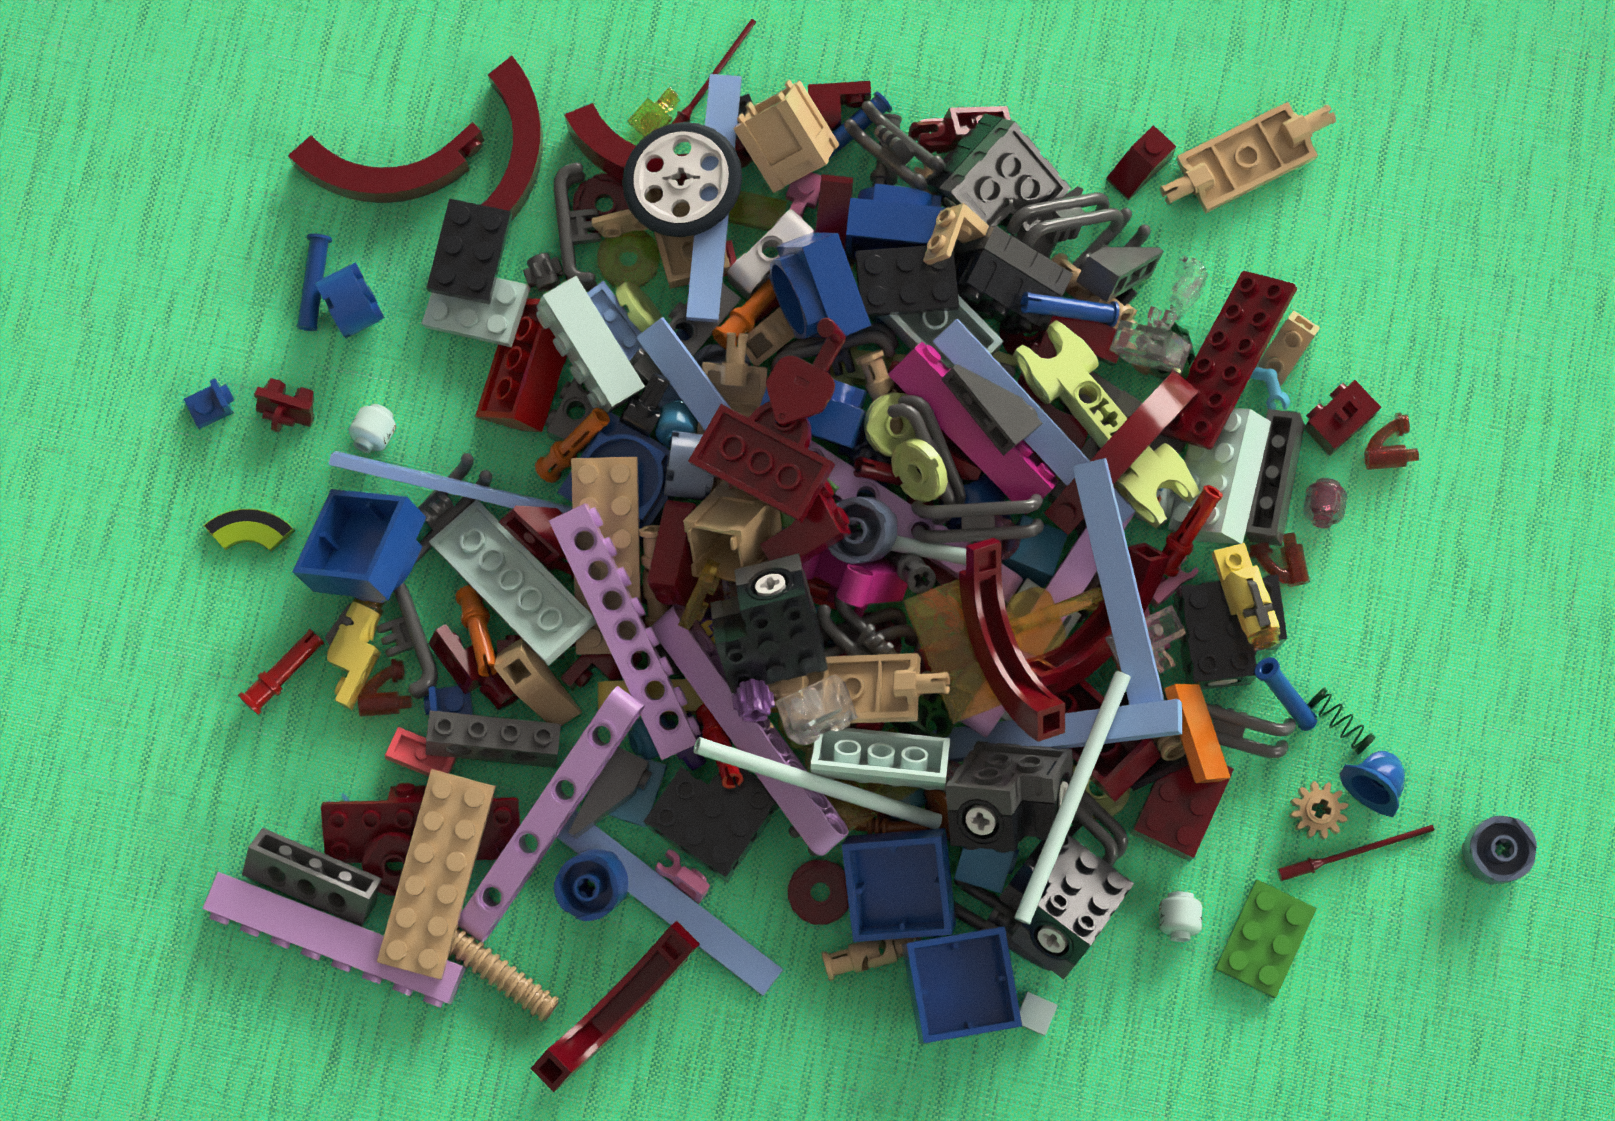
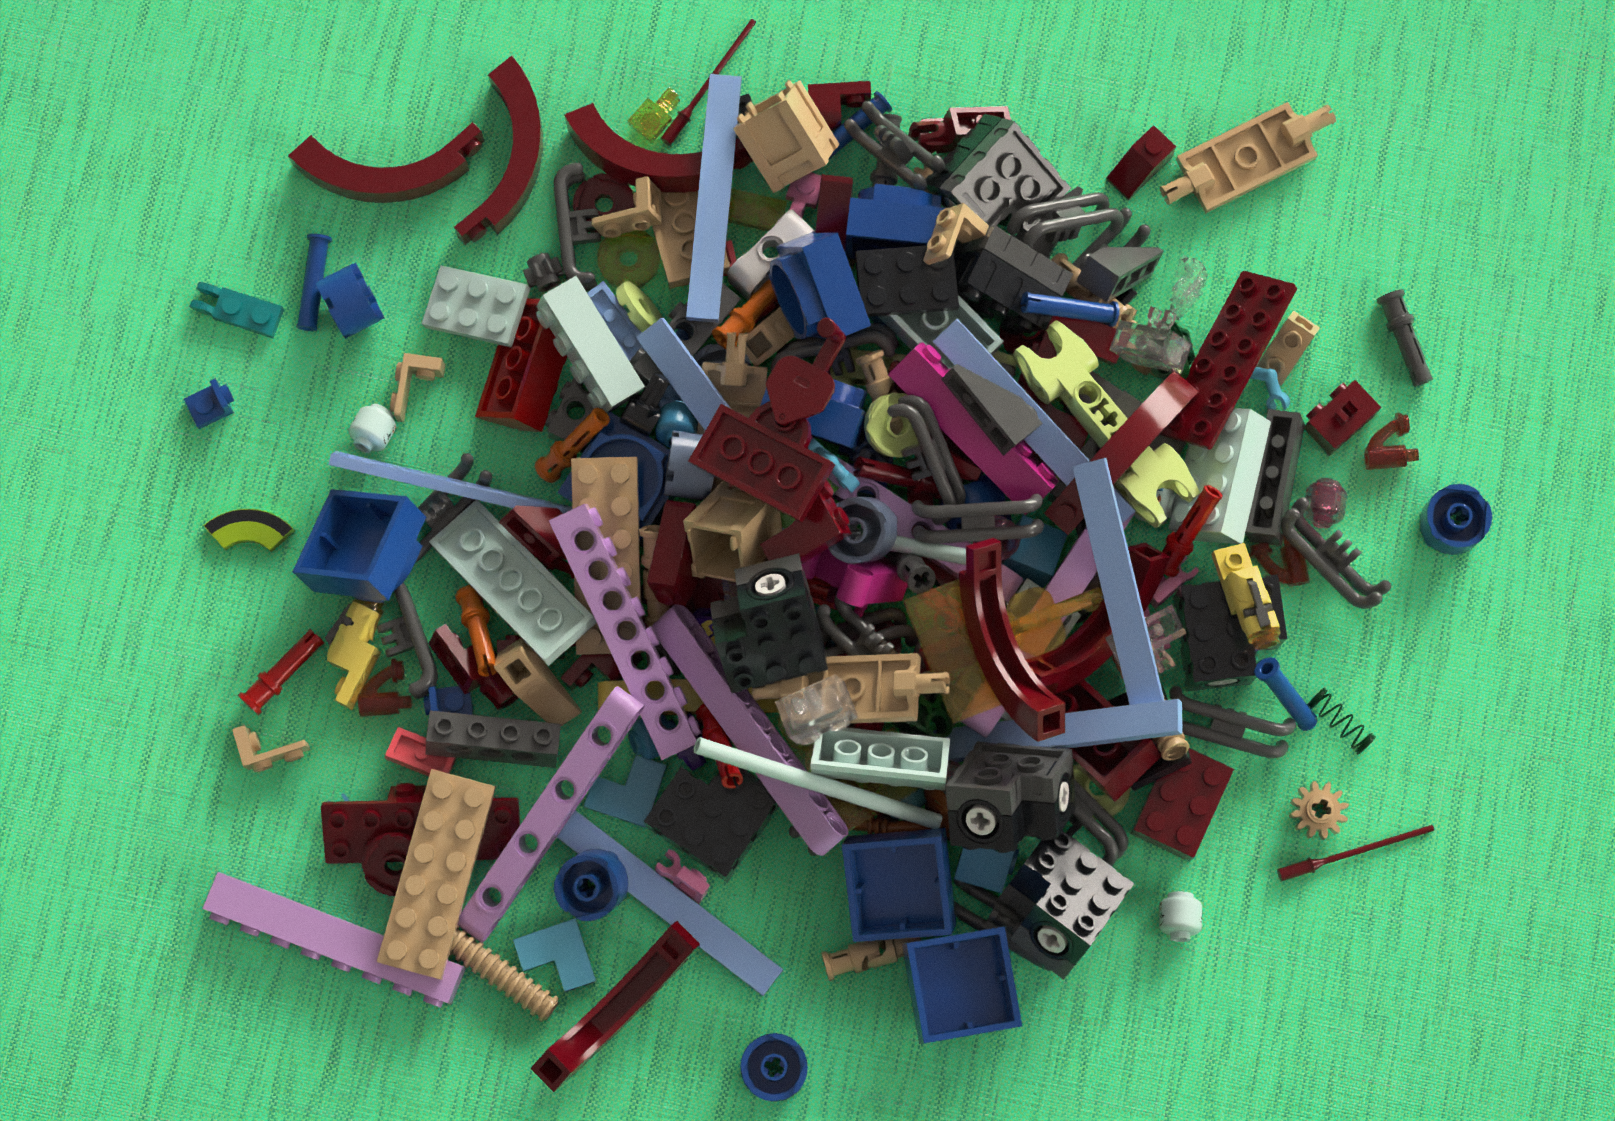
dark grey brick [242,827,382,926] -> none
dark red hips [254,378,314,432] -> none
black plate [427,198,512,305] -> none
dark grey slope [568,747,652,839] -> none
wedge [622,122,742,237] -> none
clear yellow plate [678,558,721,631] -> none
medium lavender gear [732,679,775,723] -> none
dark red tile [788,860,849,925] -> none
yellowish green tile [891,438,948,503] -> none
light aqua piece [1014,671,1131,925] -> none
light aqua tile [1020,992,1058,1036] -> none
orange tile [1164,684,1231,783] -> none
bright green plate [1215,880,1317,998] -> none
blue piece [1339,751,1405,817] -> none
sand blue brick [1462,816,1537,885] -> none
none -> teal hinge [189,282,284,338]
none -> tan bracket [232,725,311,772]
none -> tan bracket [390,353,446,422]
none -> medium azure tile [513,918,597,992]
none -> blue brick [741,1033,808,1102]
none -> medium azure arm [808,436,860,493]
none -> dark grey piece [1281,497,1391,609]
none -> dark grey pin [1376,289,1433,387]
none -> blue brick [1420,484,1492,555]

